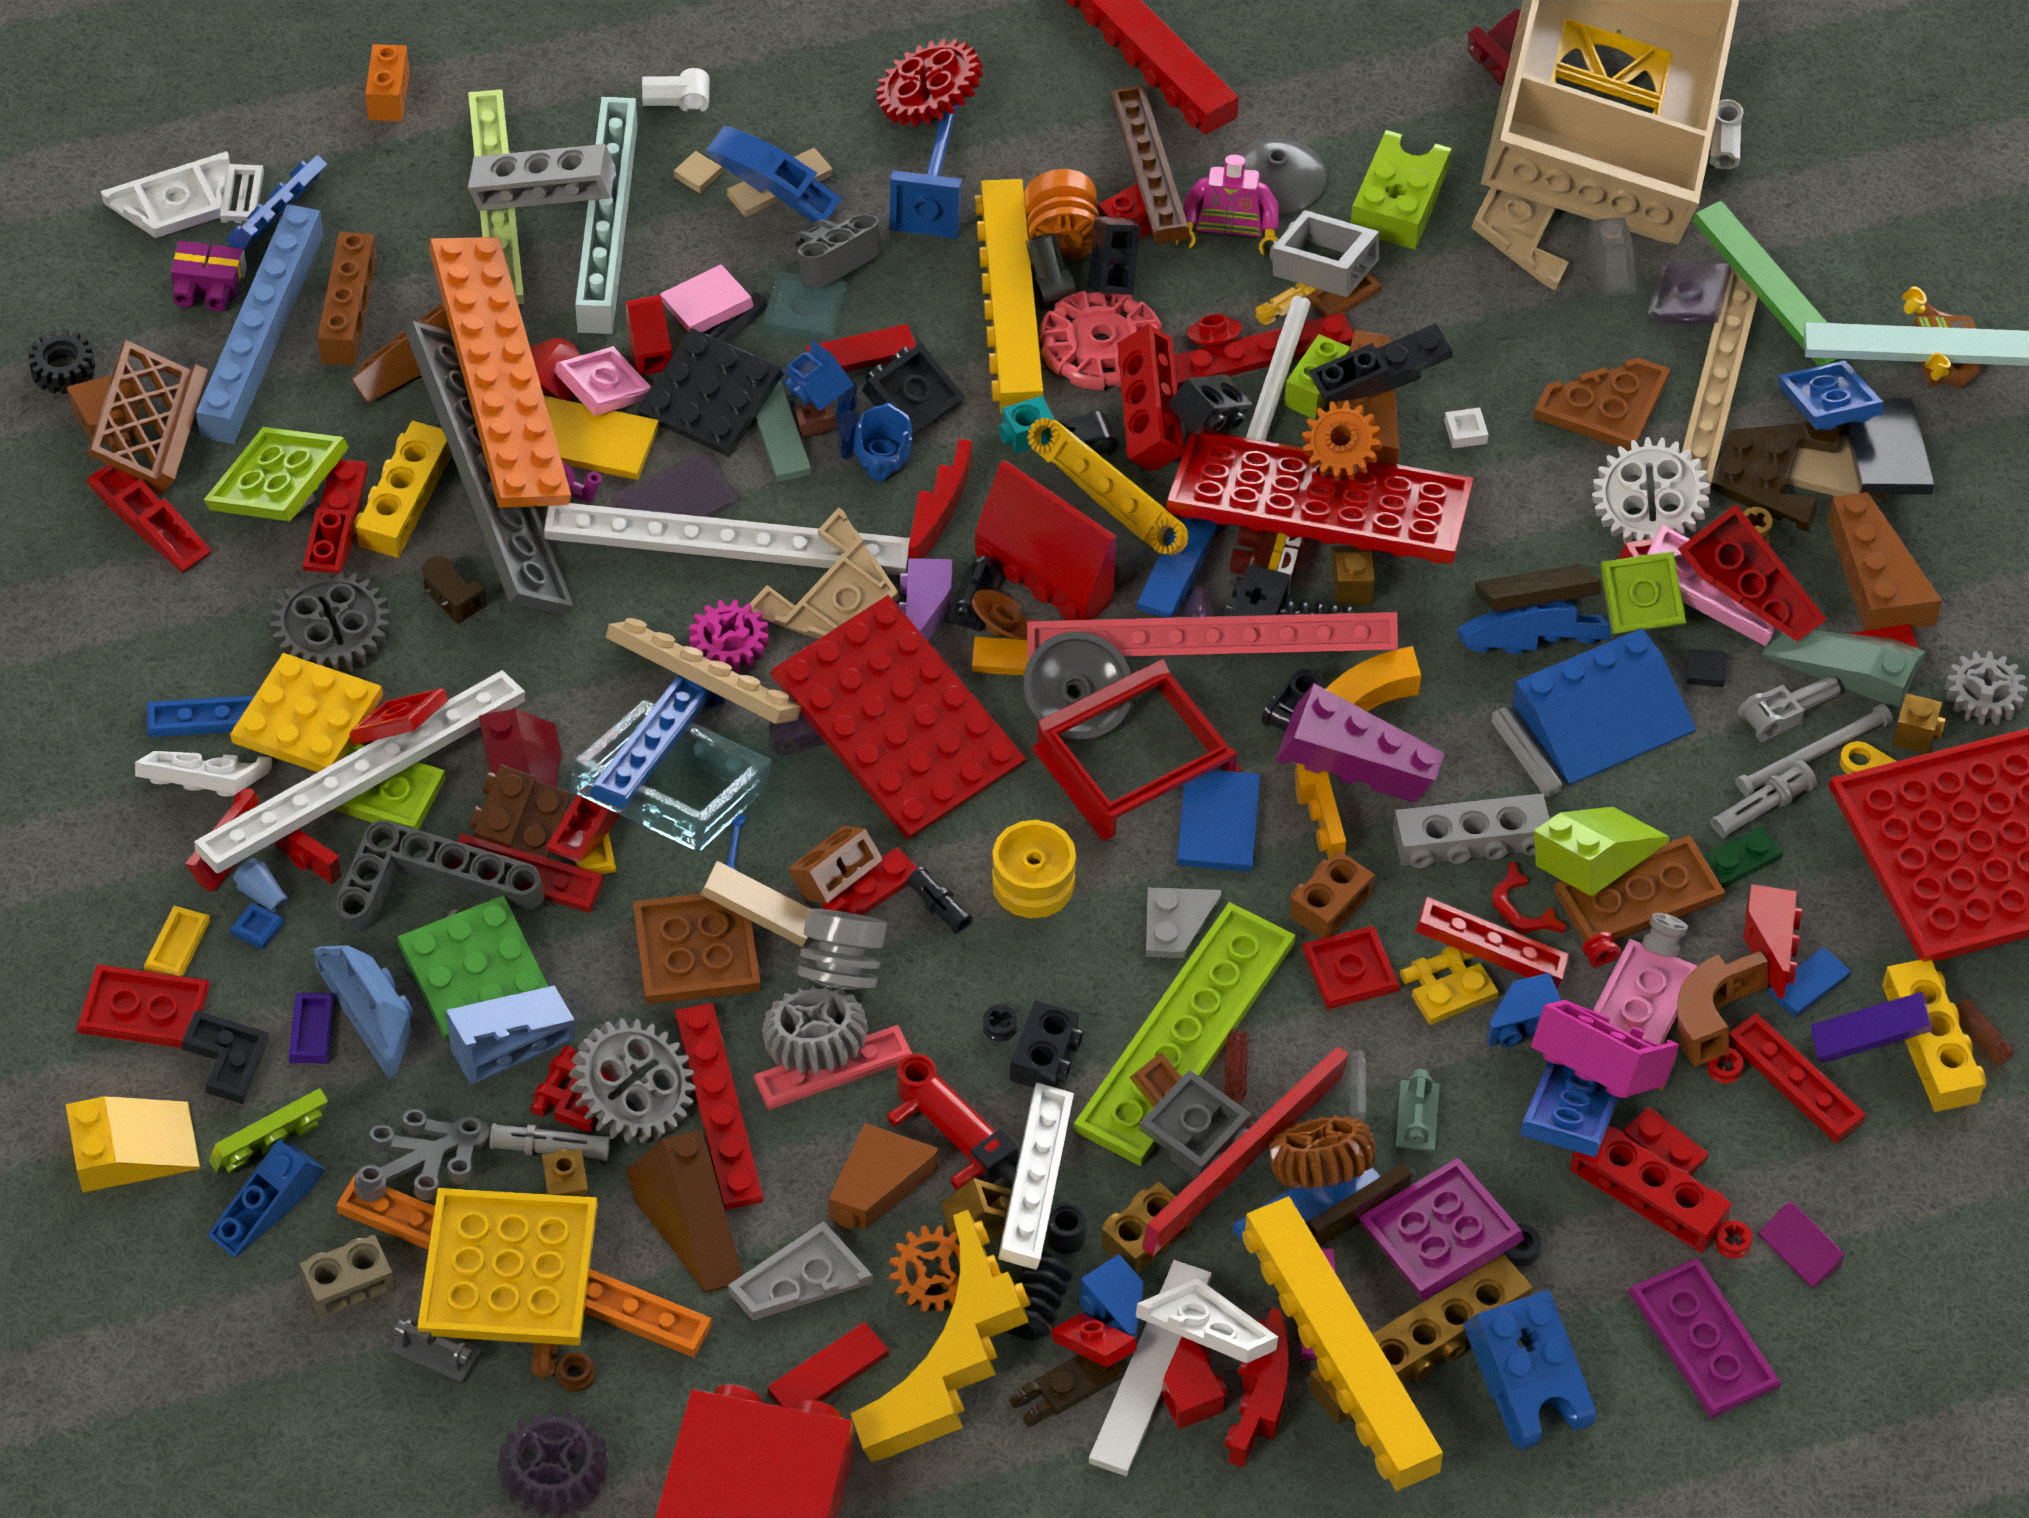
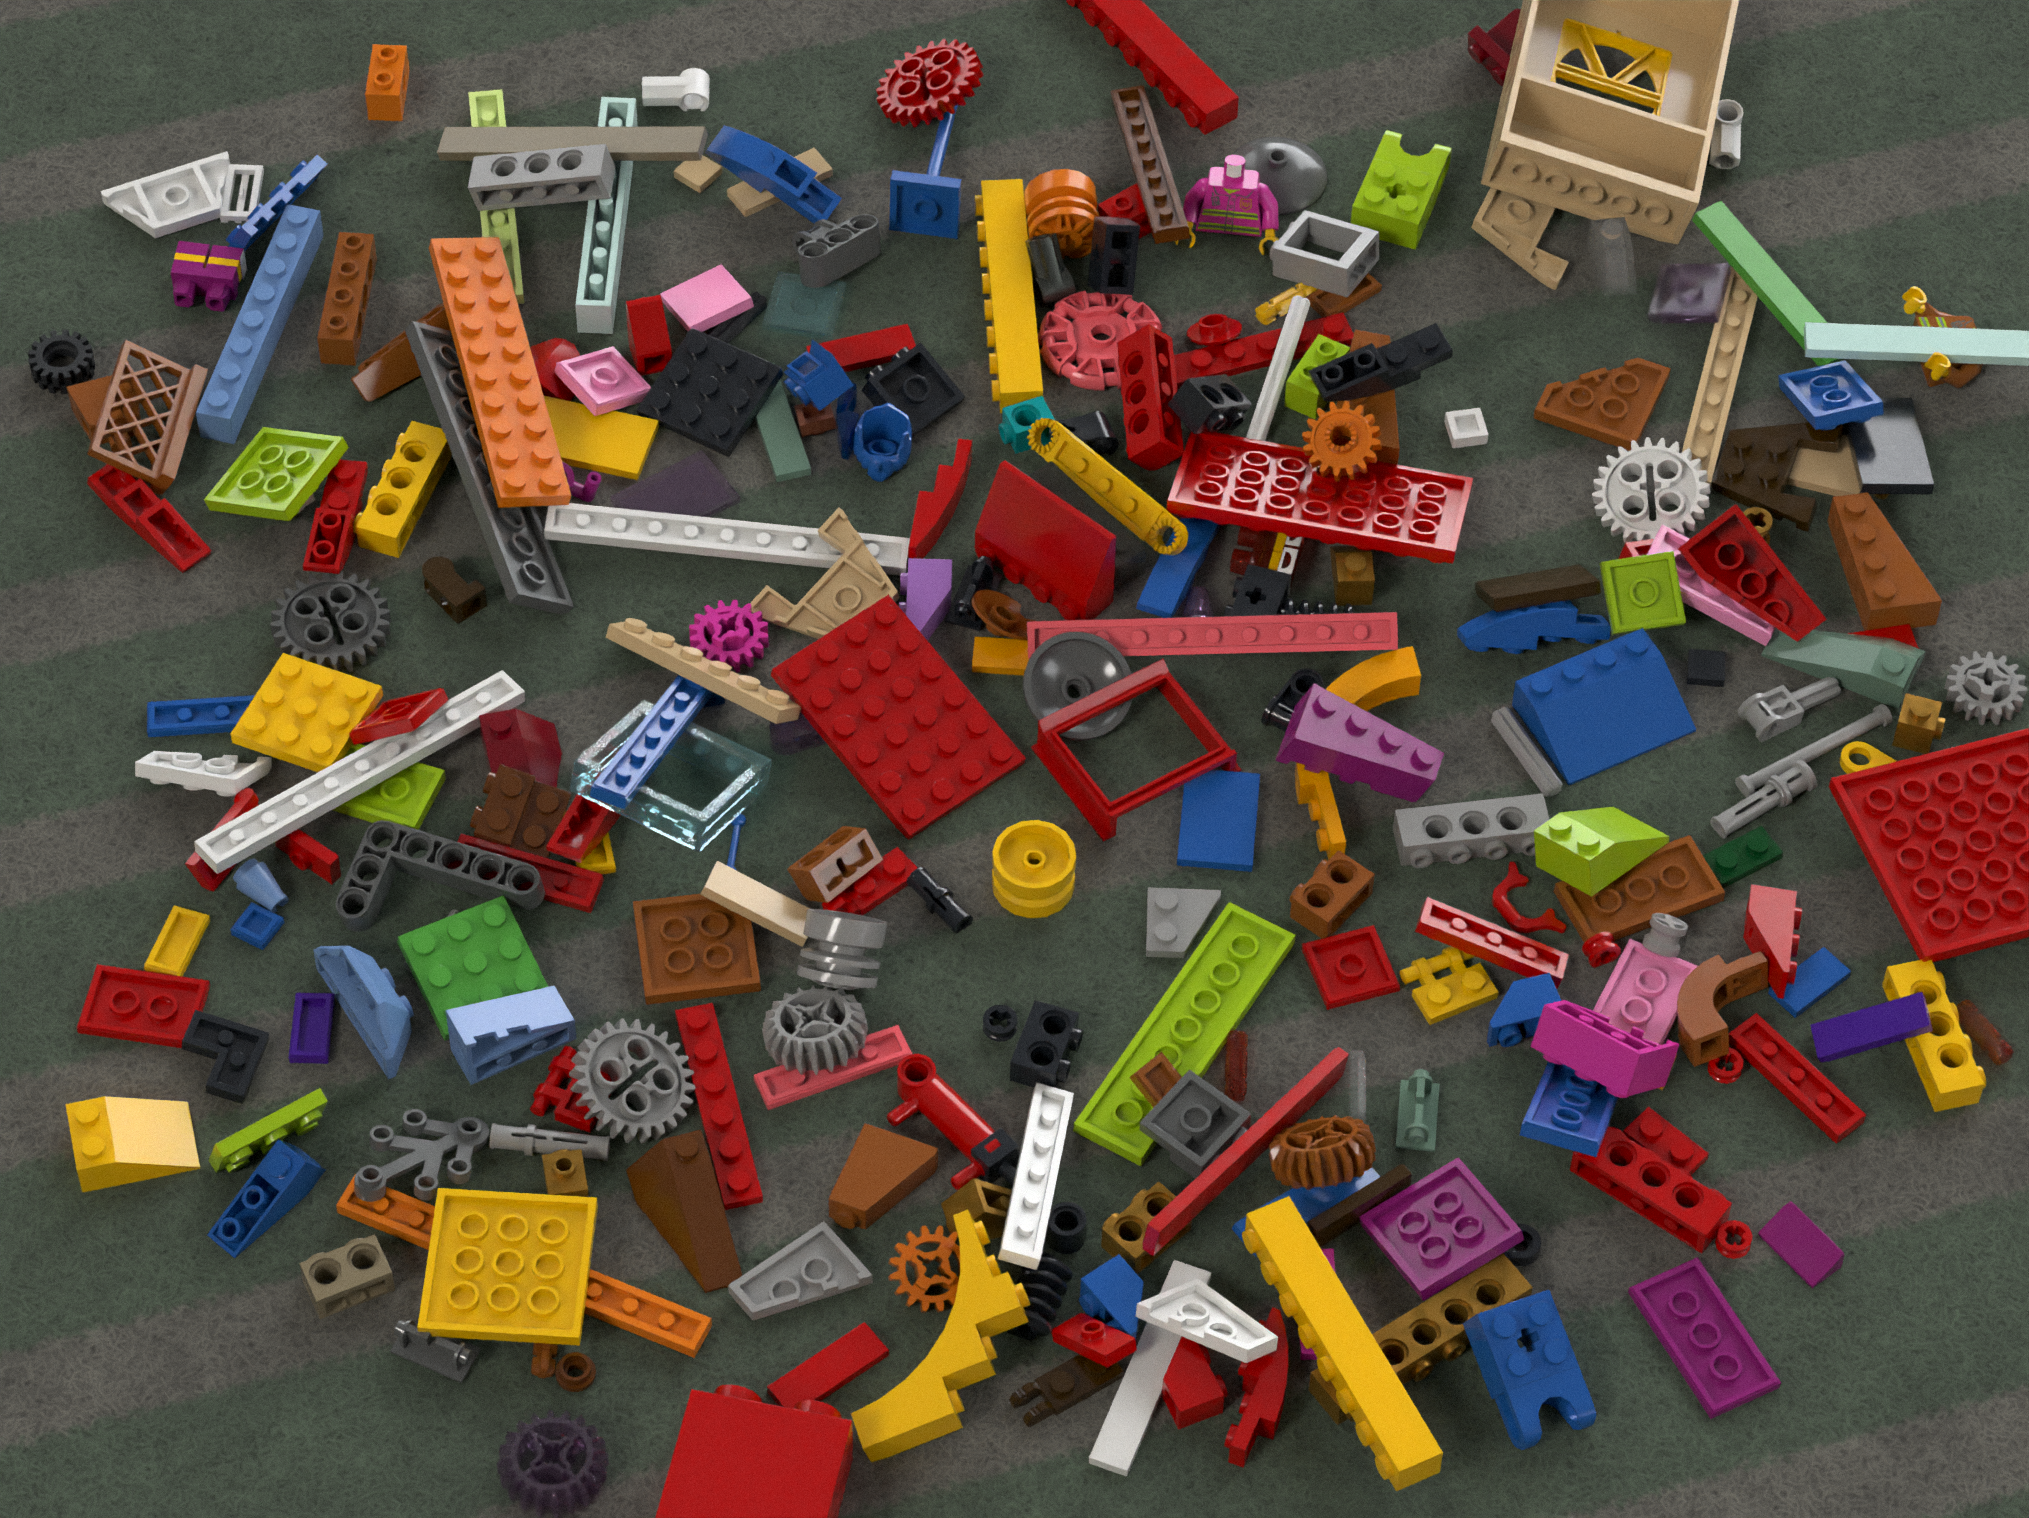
none -> dark tan tile [437,126,708,161]

